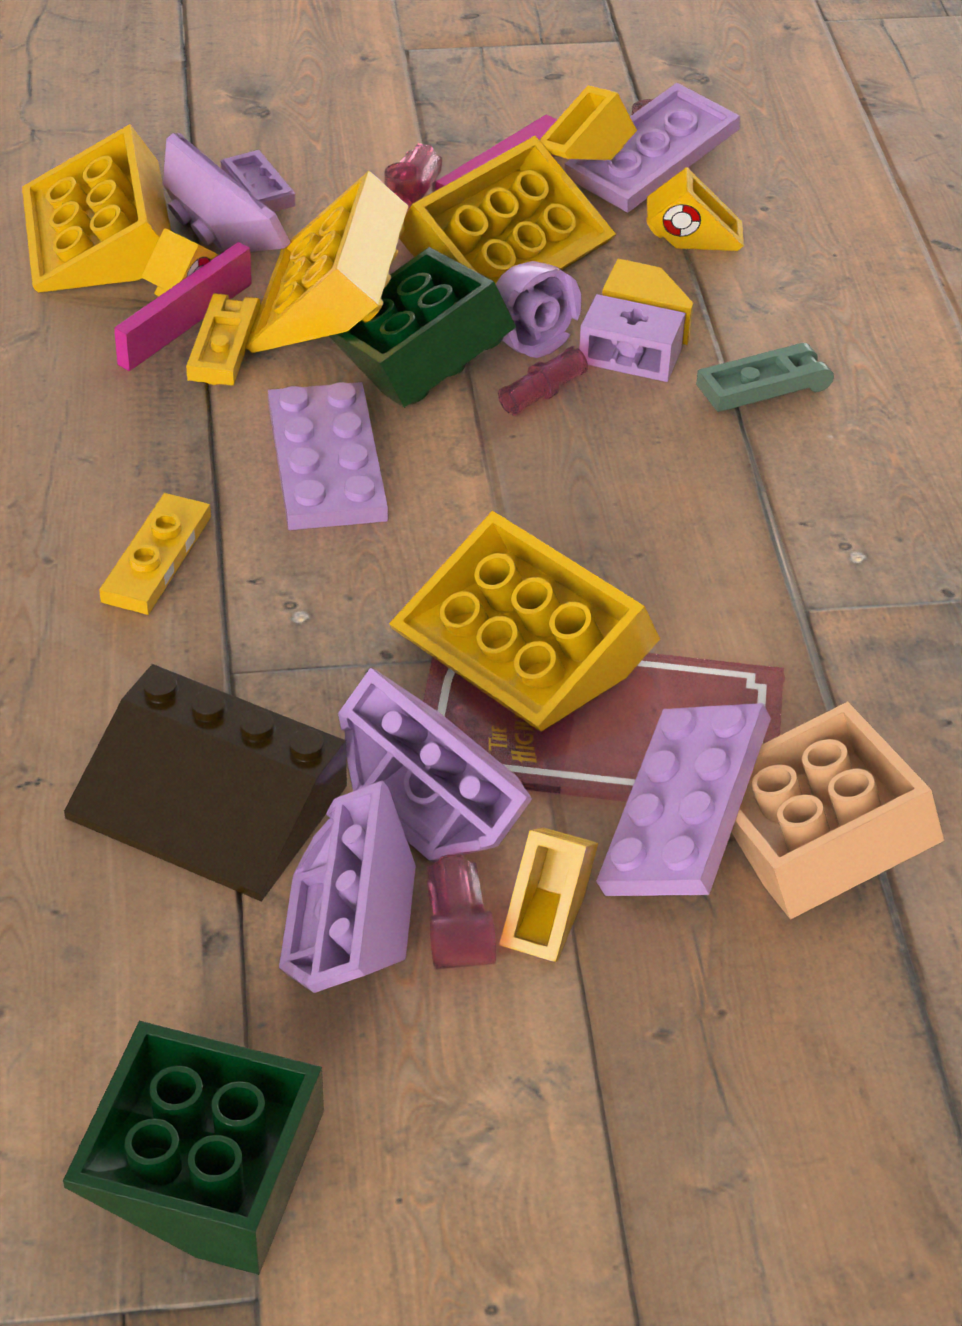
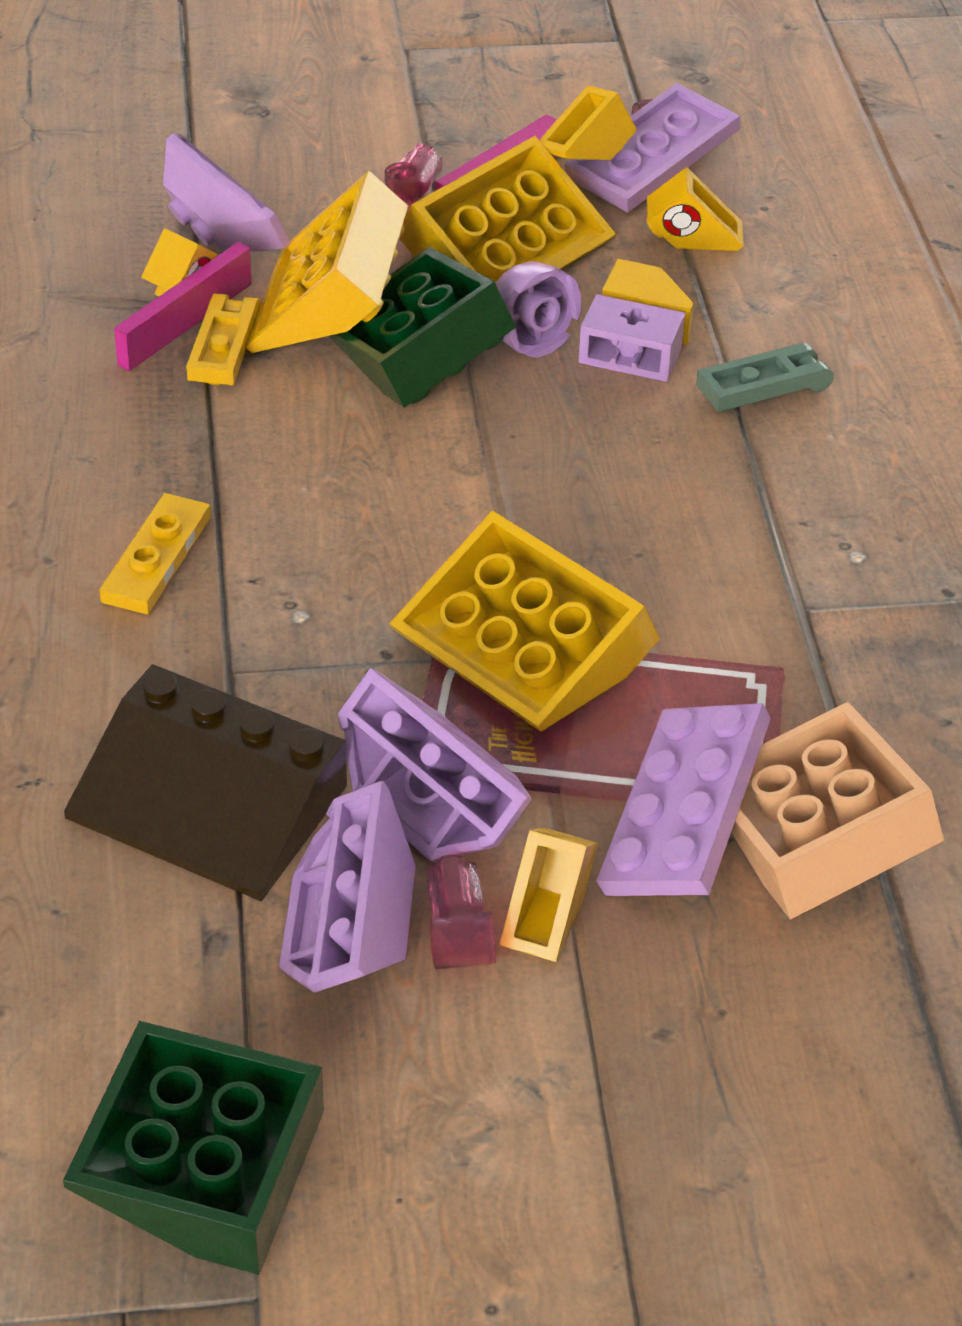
yellow slope [22,124,171,293] -> none
lavender plate [220,150,296,212] -> none
lavender plate [268,382,388,530] -> none
clear pink pin [498,346,588,416] -> none

